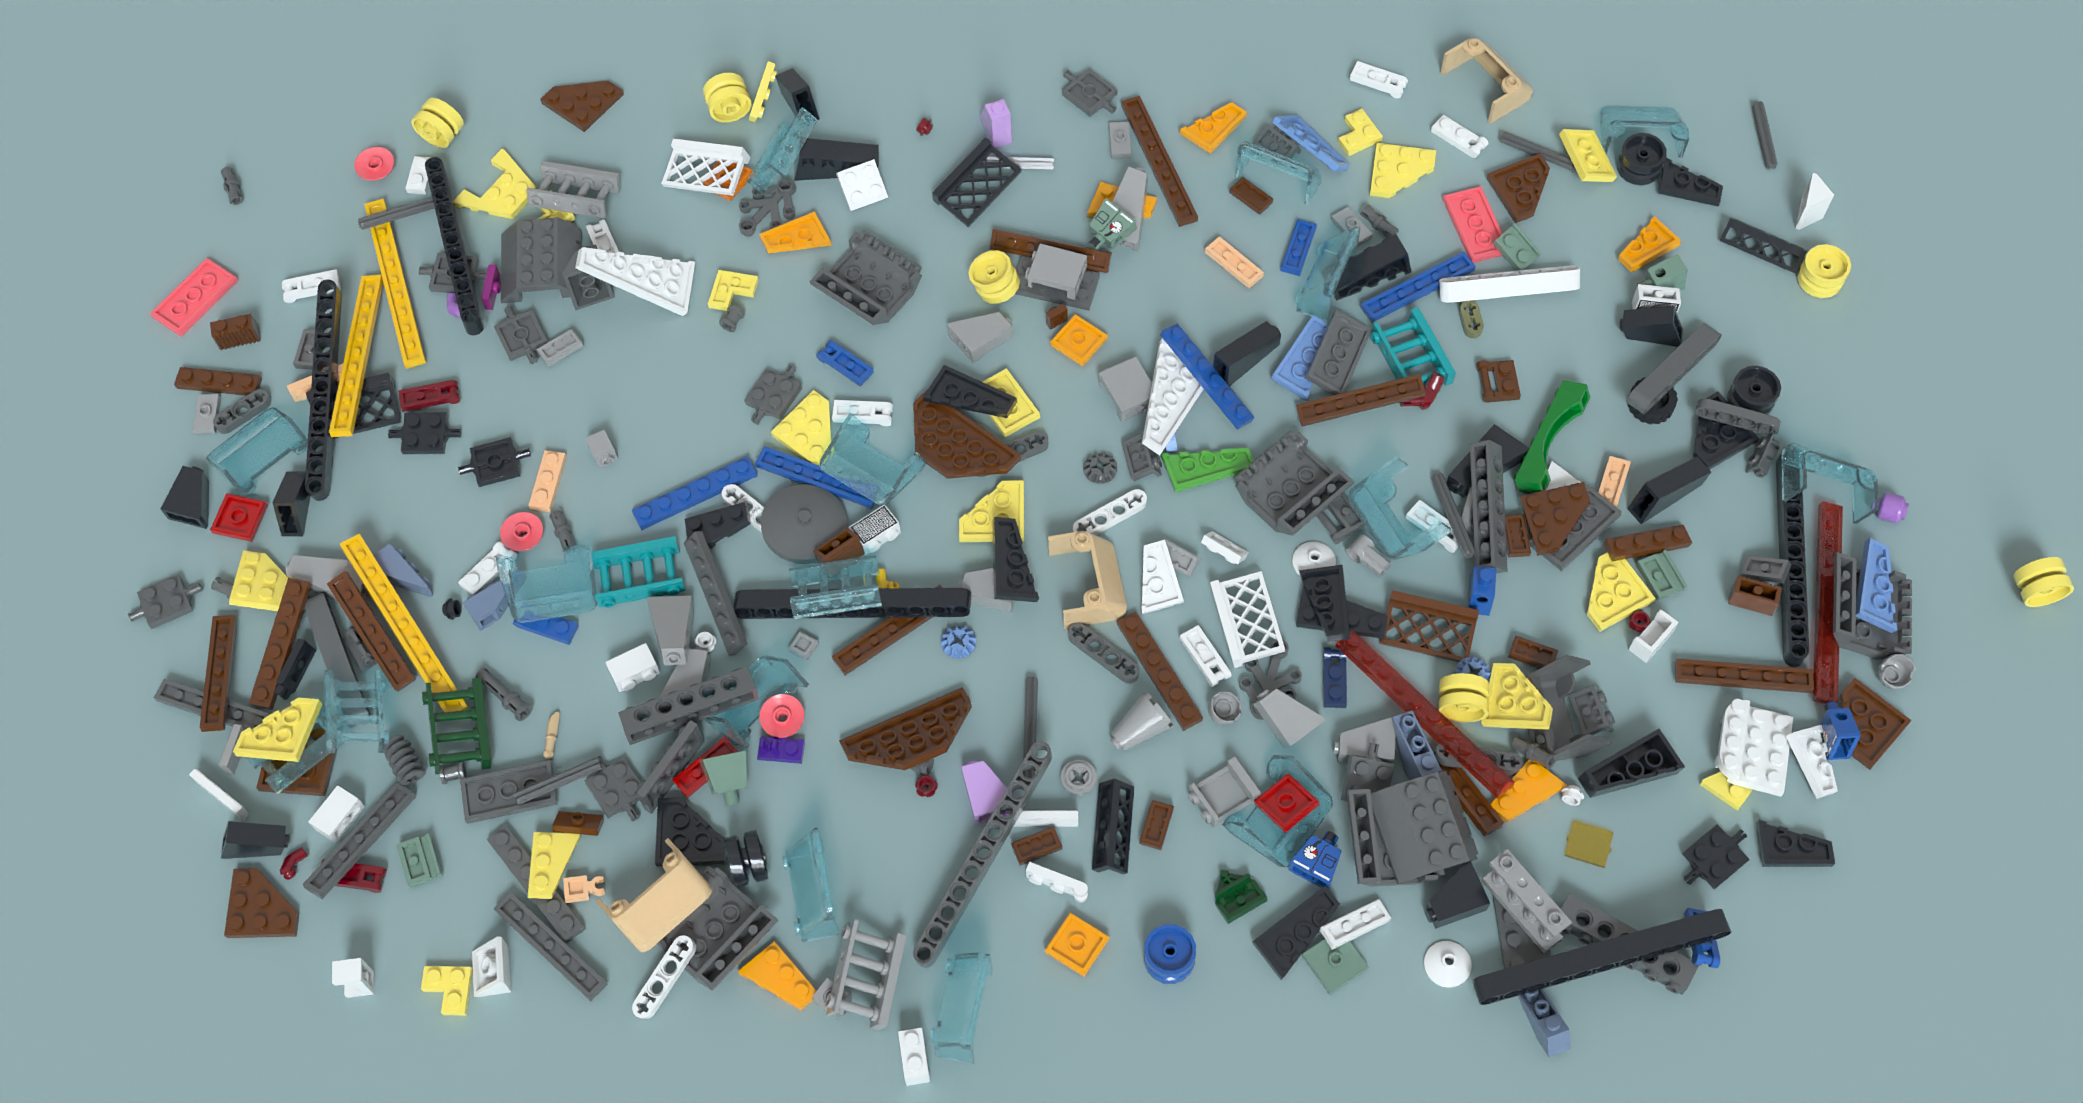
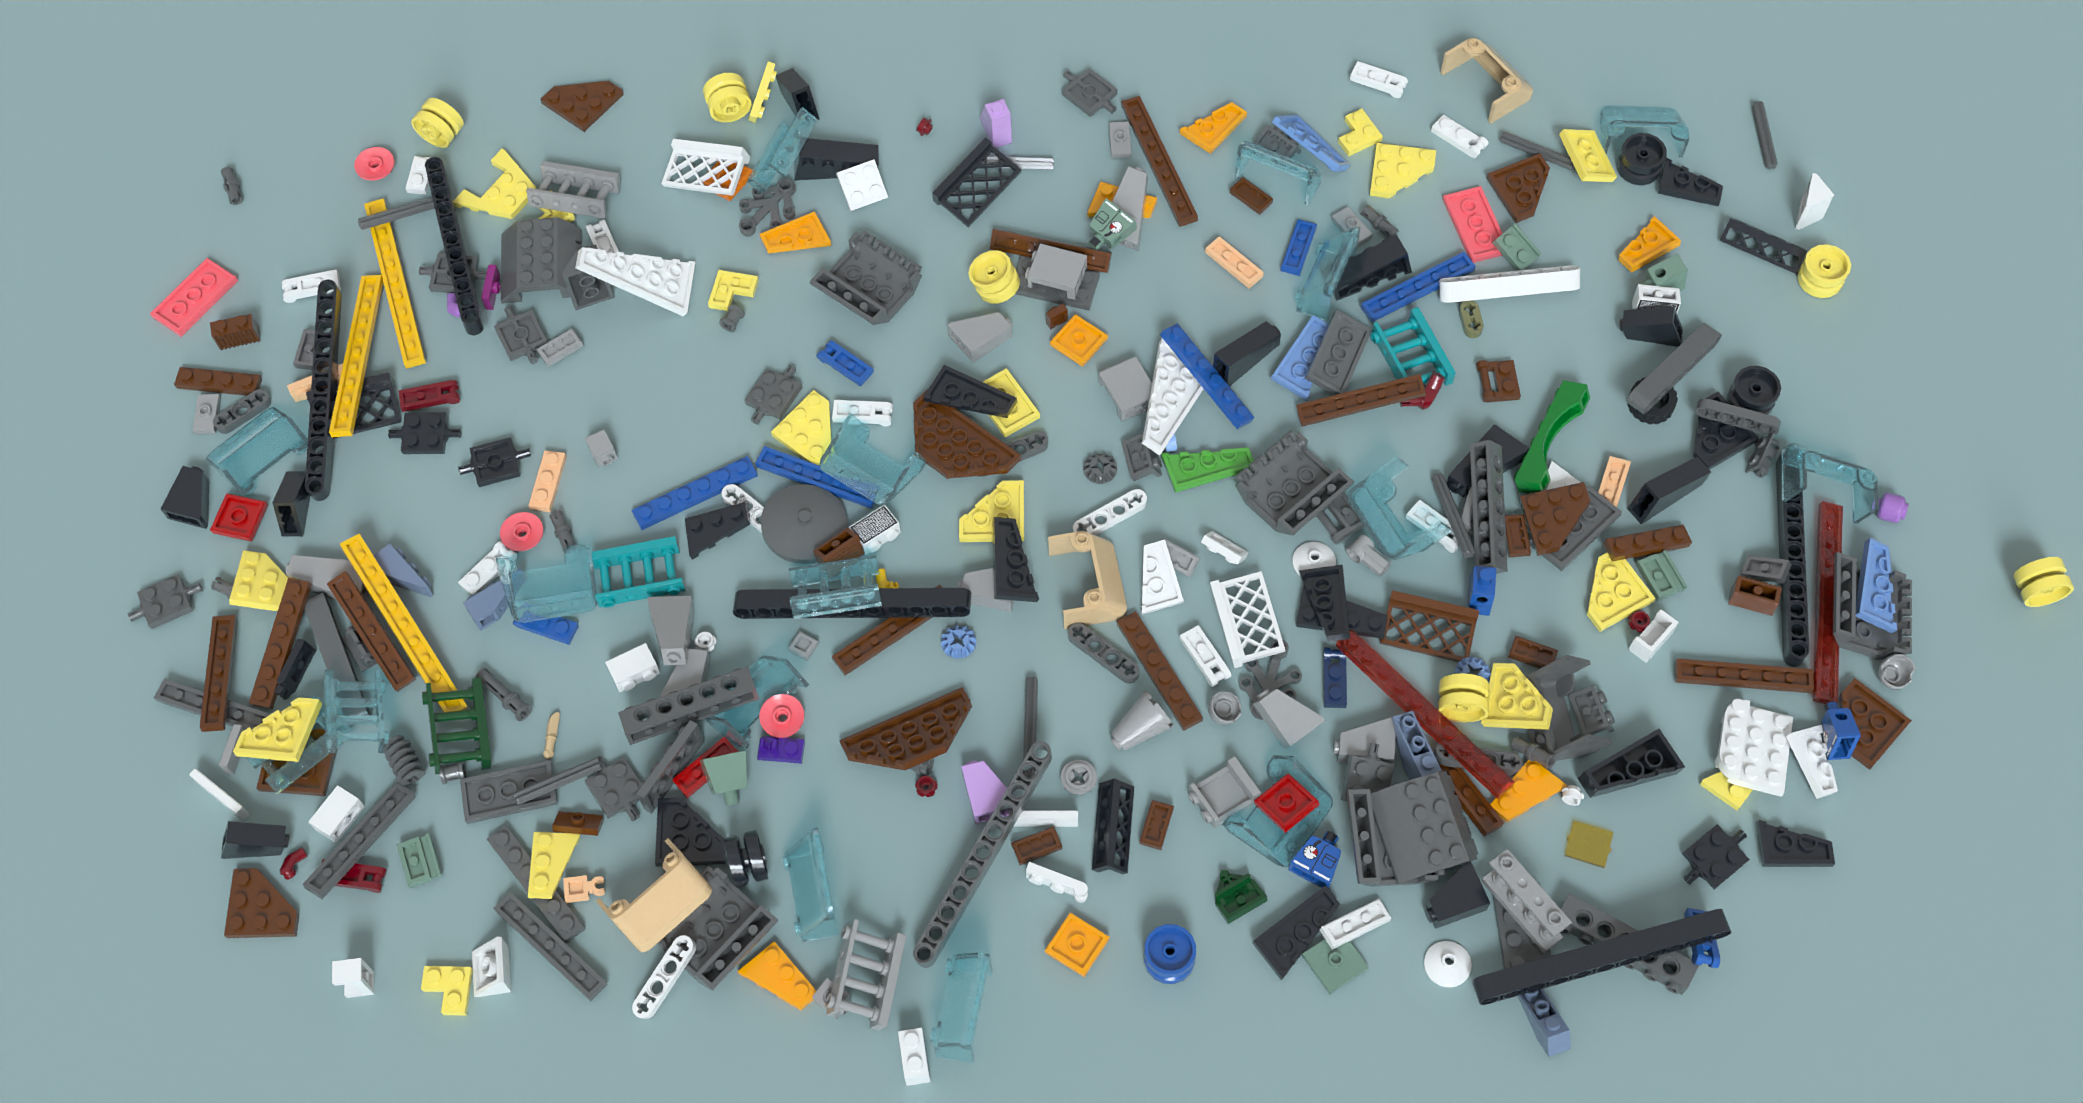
black plate [442,598,462,620] -> none
dark grey plate [684,531,748,655] -> none

